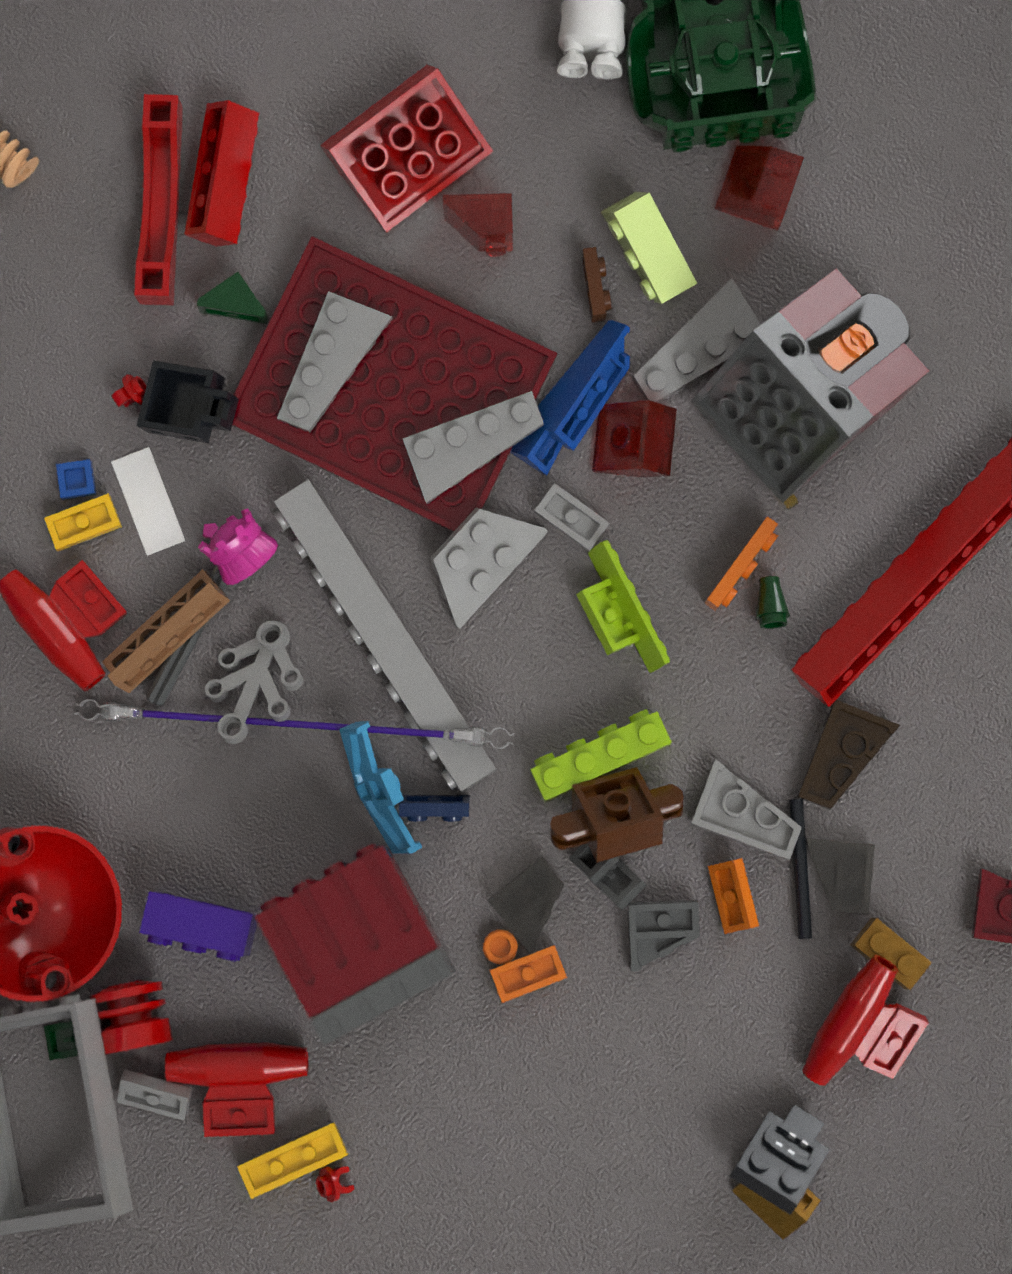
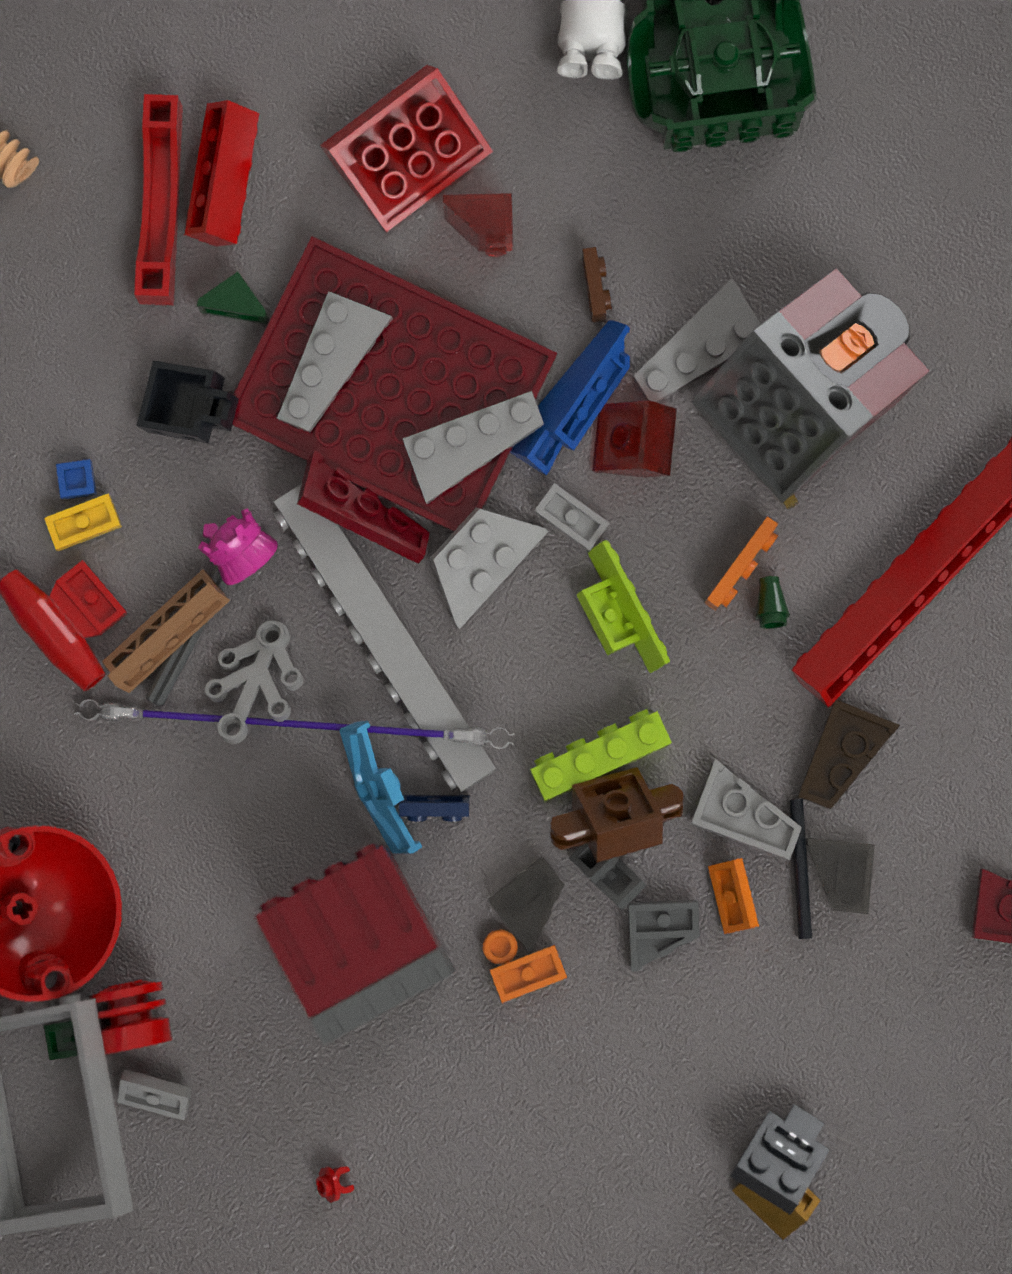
red plate [111,374,147,407] -> none
white sticker [111,447,185,556] -> none
dark purple brick [139,891,258,962] -> none
red plate [165,1042,308,1137] -> none
yellow plate [237,1122,348,1199] -> none
yellowish green wedge [601,192,698,304] -> none
clear red slope [715,145,804,231] -> none
red plate [802,955,929,1086] -> none
pearl gold brick [850,918,932,990] -> none
none -> dark red wing [297,450,430,564]

